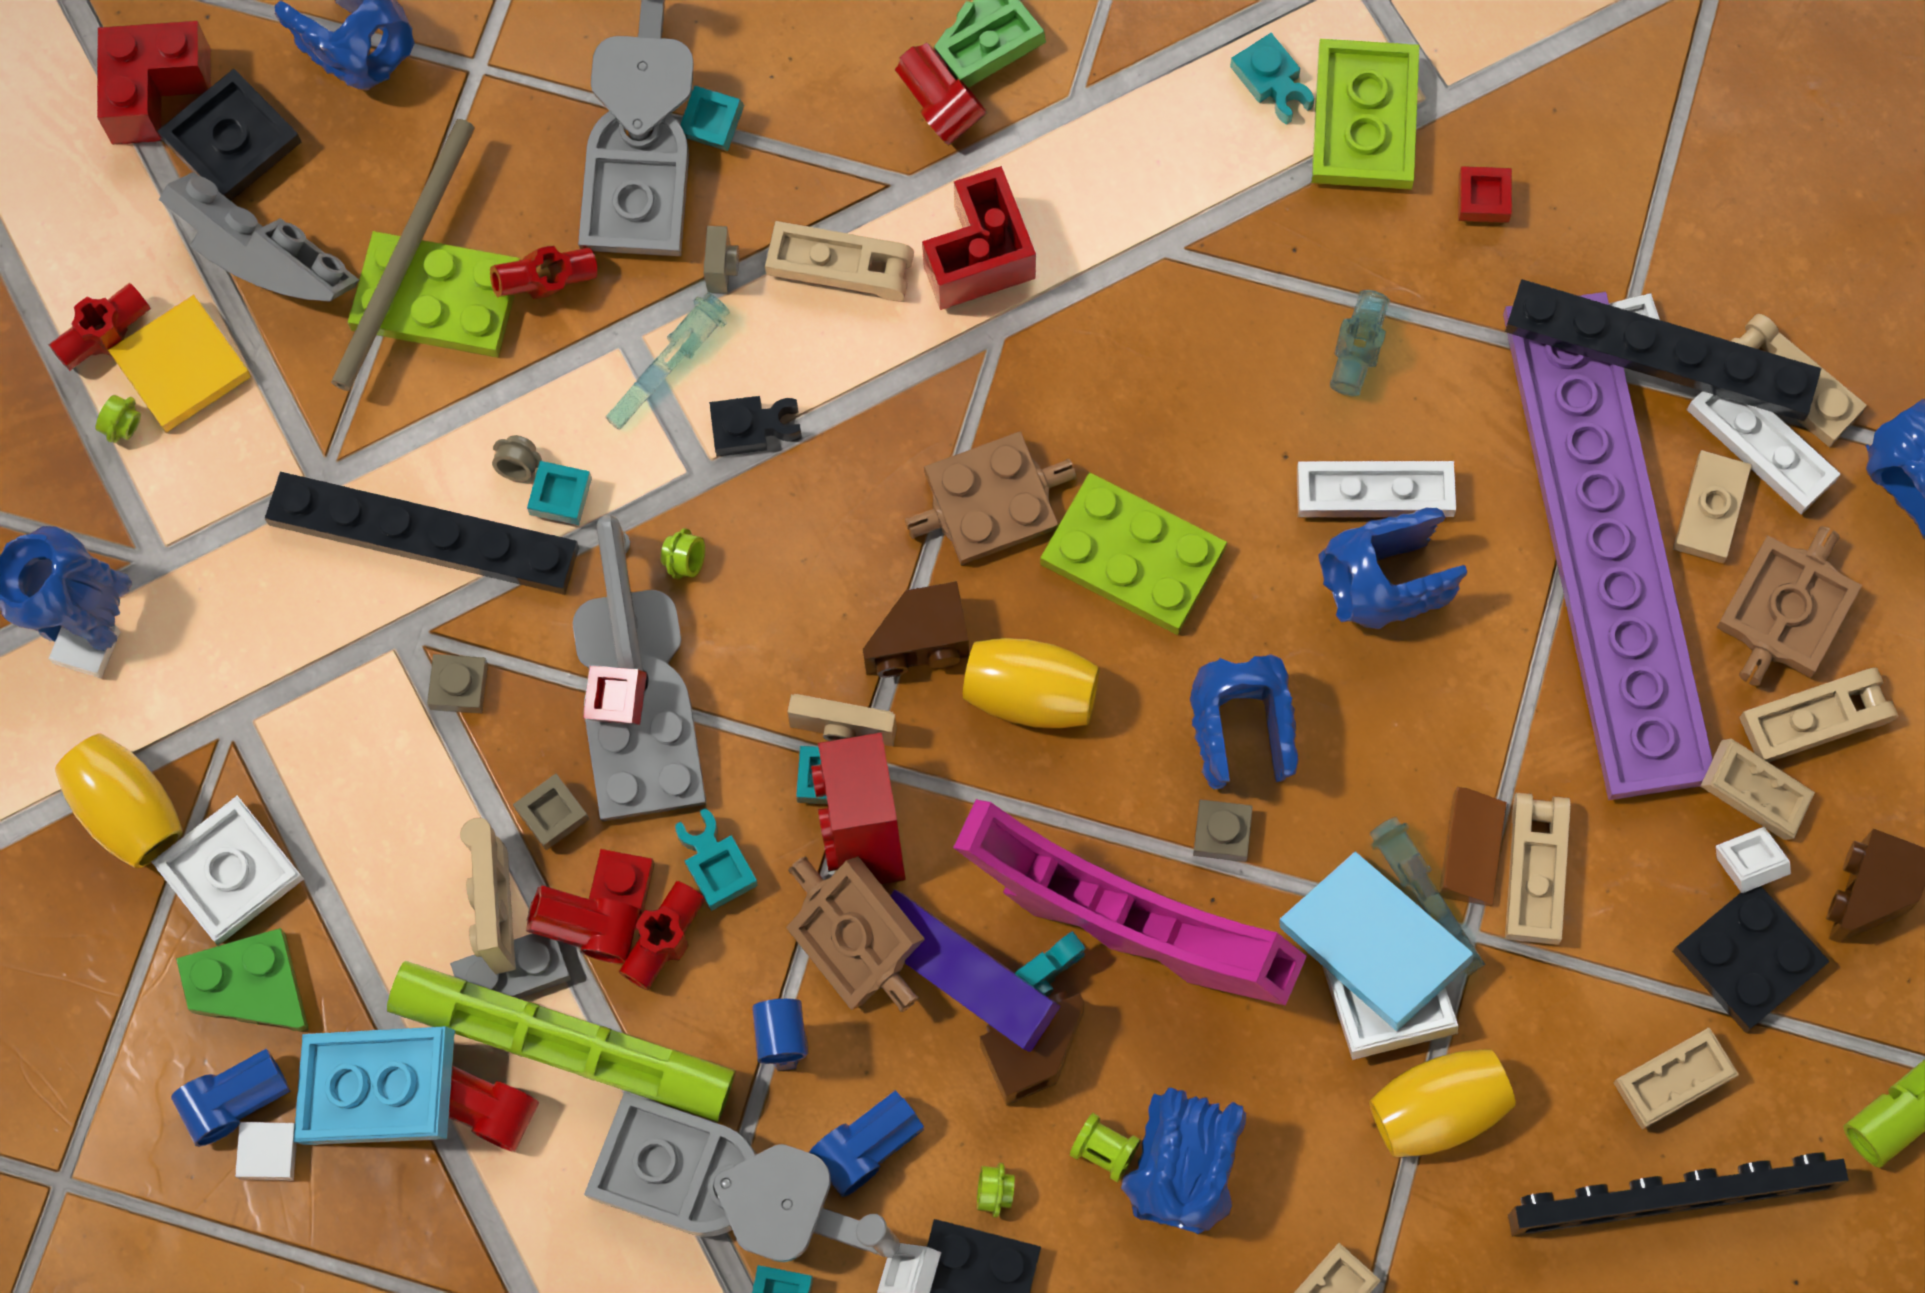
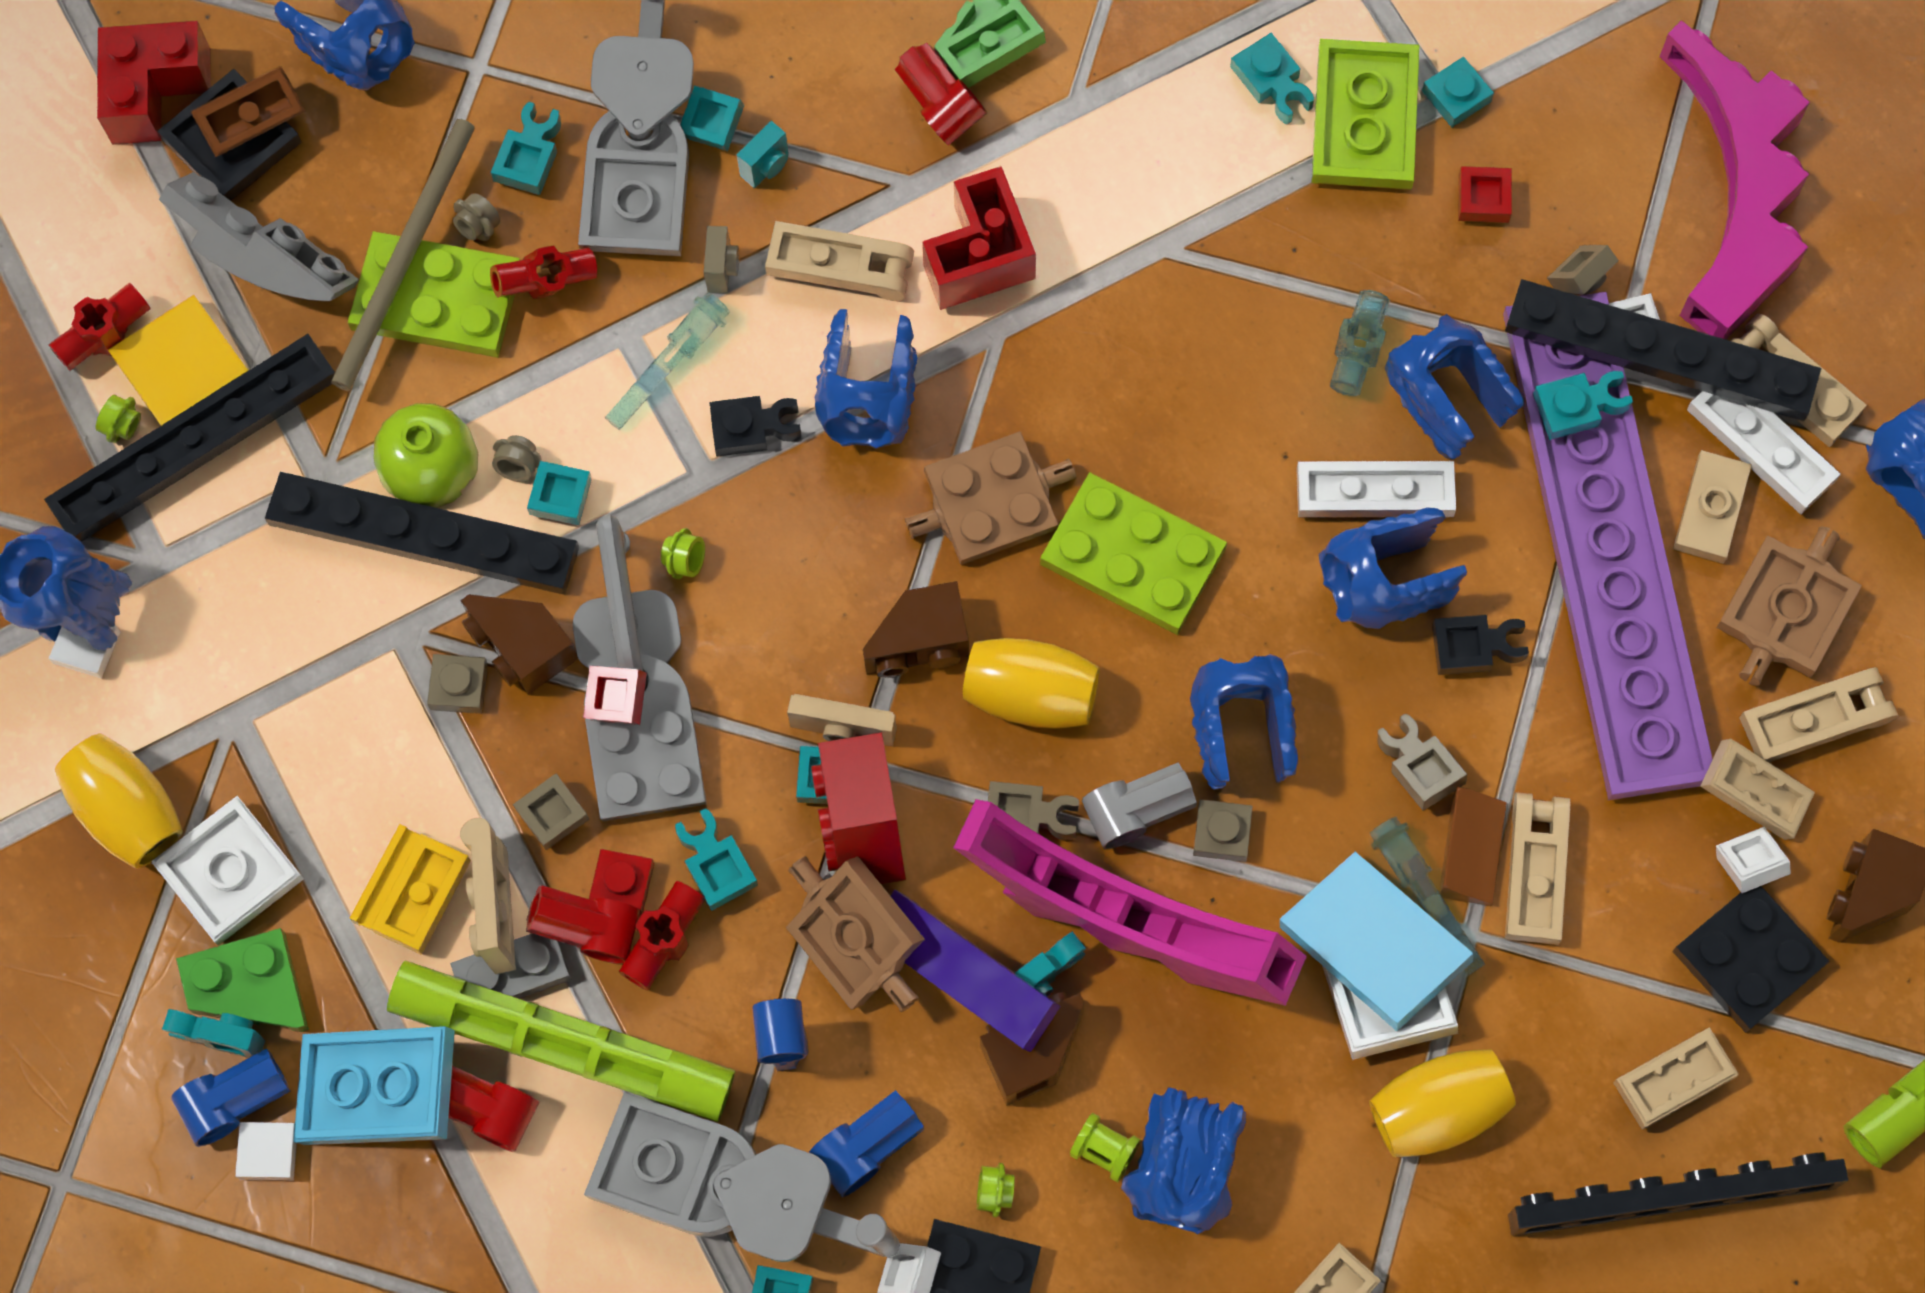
none -> black plate [44,334,335,542]
none -> teal plate [162,1009,266,1058]
none -> dark orange slope [190,66,306,157]
none -> yellow plate [350,824,471,955]
none -> lime cylinder [373,403,479,508]
none -> dark tan plate [453,194,500,241]
none -> reddish brown slope [460,594,579,695]
none -> teal plate [490,102,561,195]
none -> teal plate [736,121,789,188]
none -> blue piece [814,309,917,449]
none -> dark tan plate [988,781,1079,840]
none -> light grey piece [1081,762,1197,850]
none -> dark tan plate [1377,714,1467,811]
none -> blue piece [1385,314,1524,460]
none -> teal plate [1422,56,1494,128]
none -> black plate [1432,615,1529,675]
none -> teal plate [1533,371,1633,440]
none -> dark tan plate [1547,245,1619,295]
none -> dark pink arch [1659,20,1810,340]

